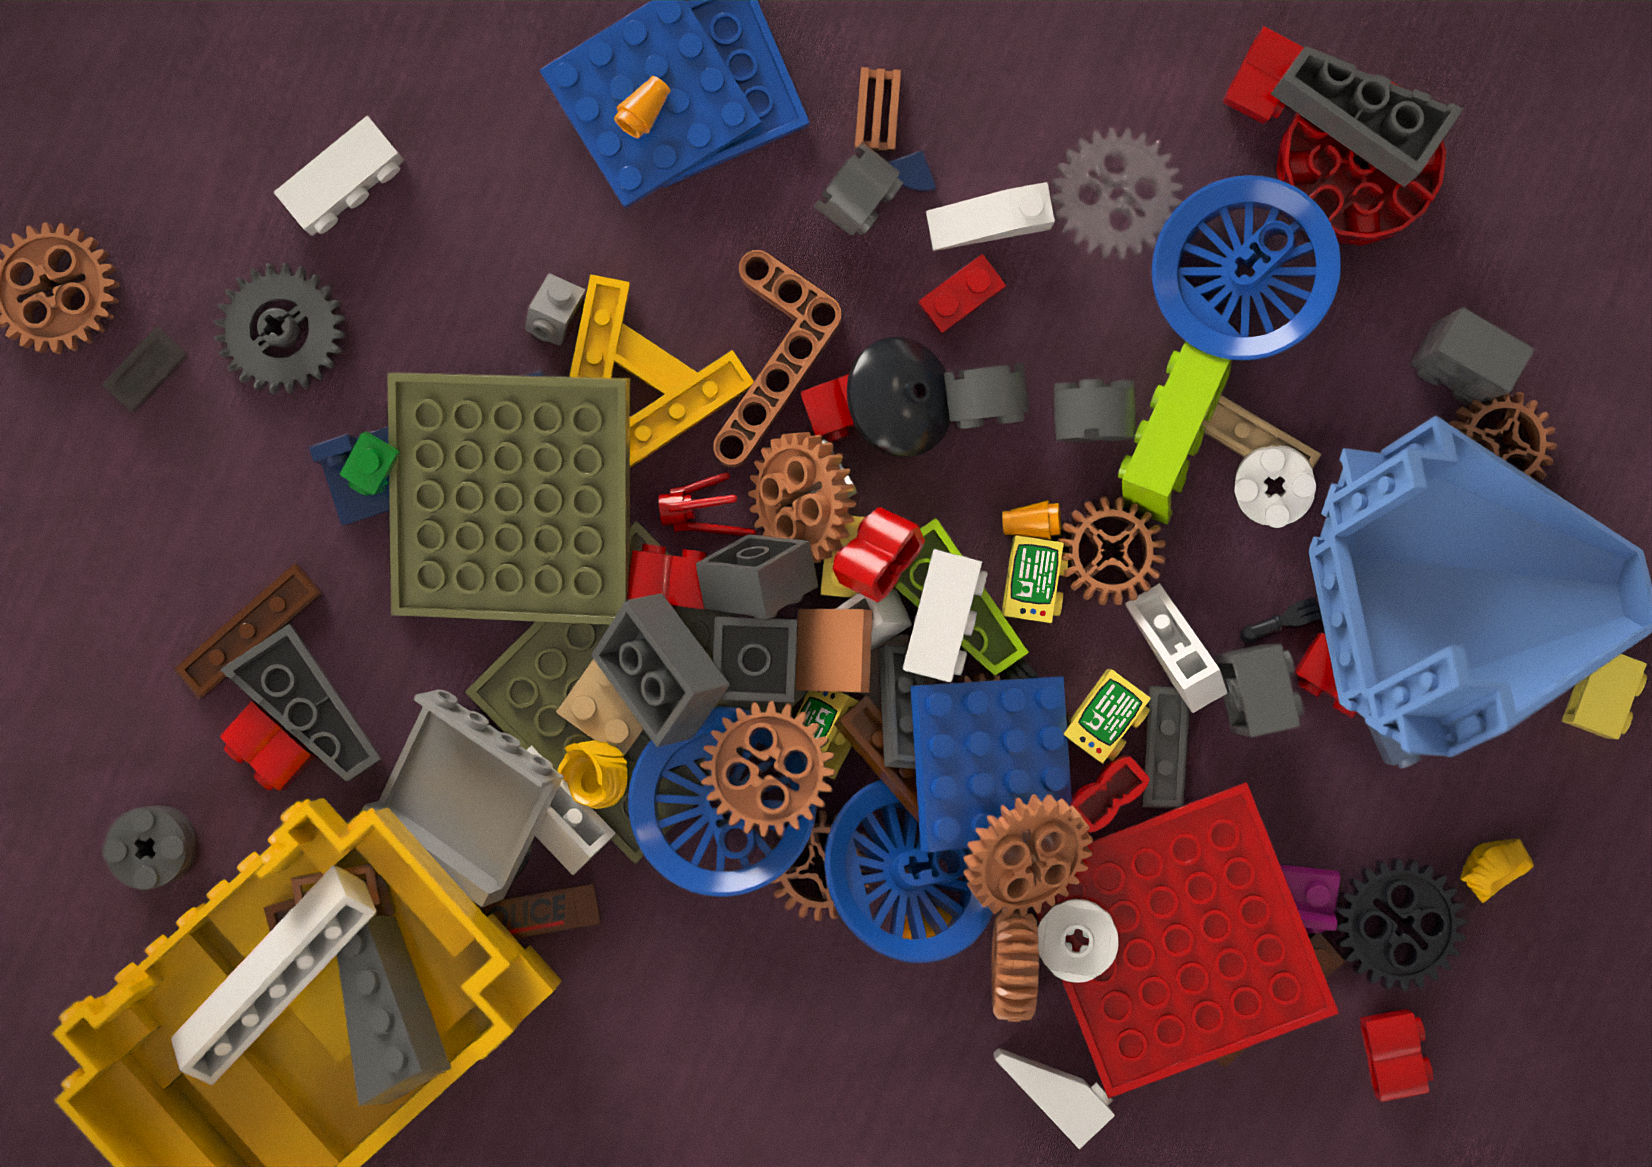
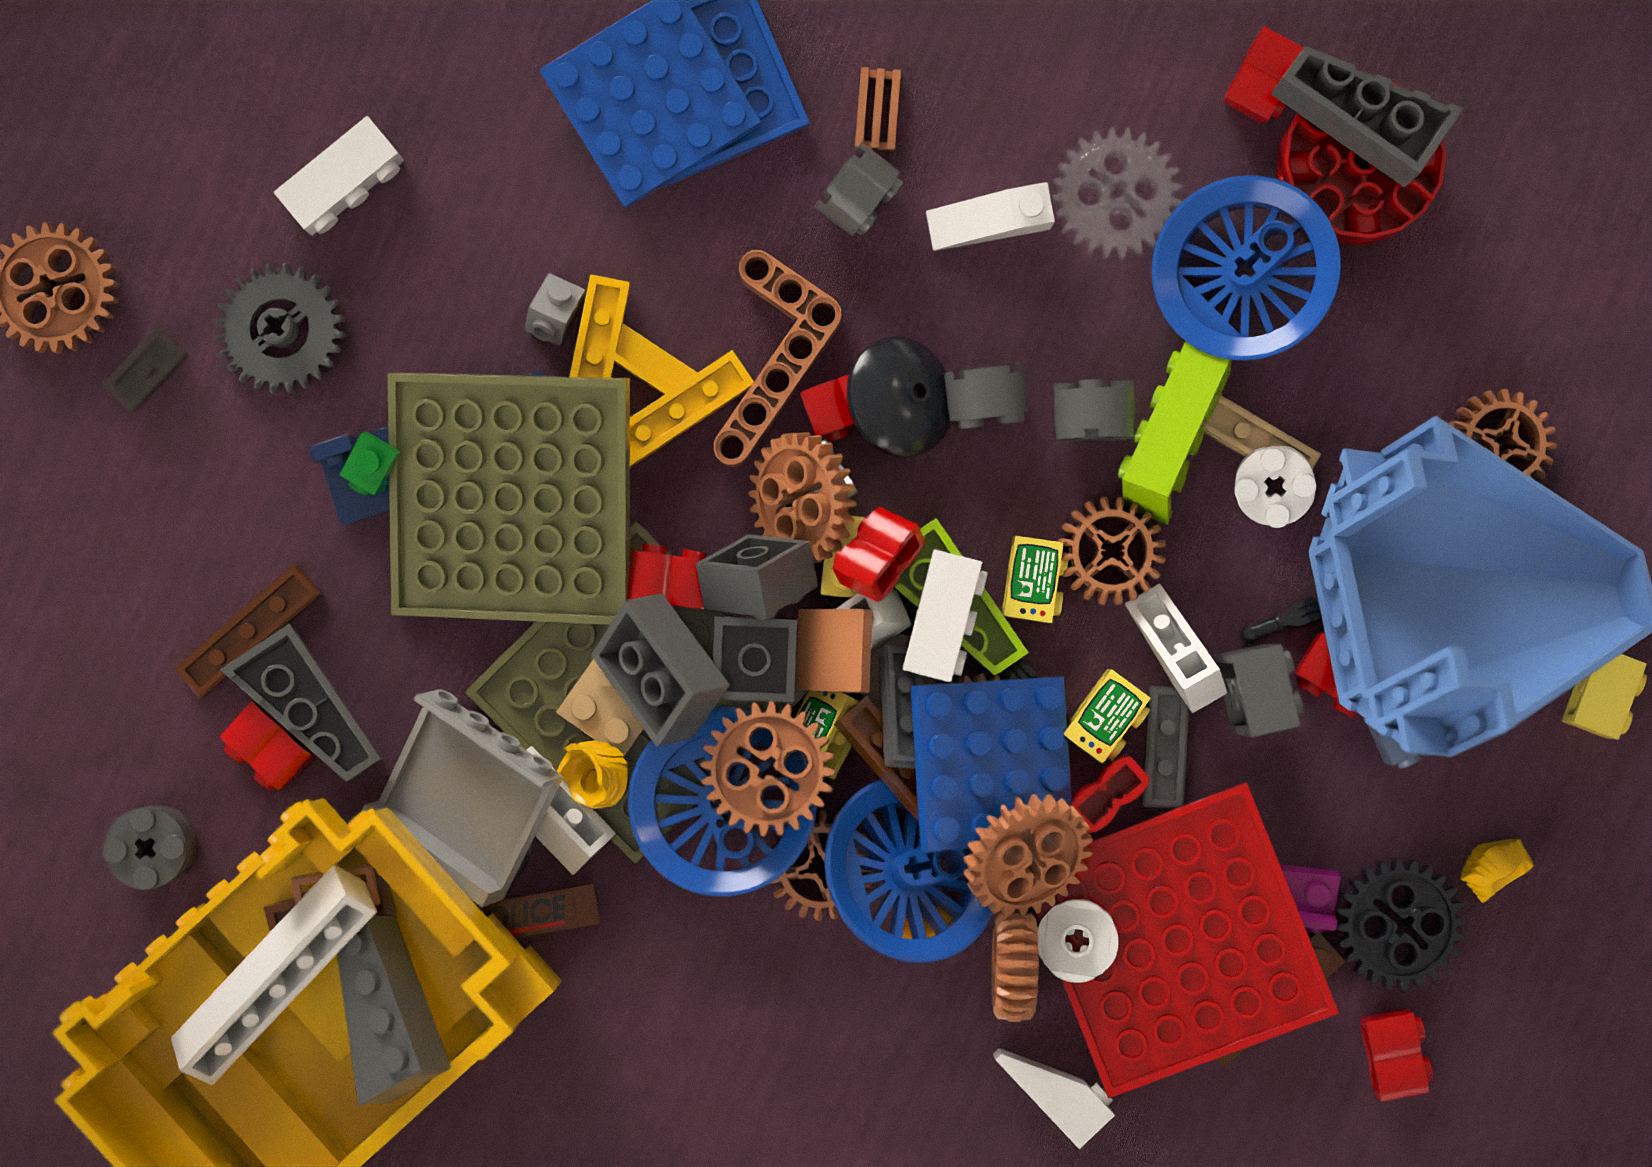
light orange cone [614,76,671,138] -> none
red plant [658,472,757,536] -> none
dark blue tile [888,150,936,192] -> none
red plate [918,254,1006,335] -> none
light orange cone [1002,500,1062,540] -> none
dark grey brick [1409,307,1535,405] -> none

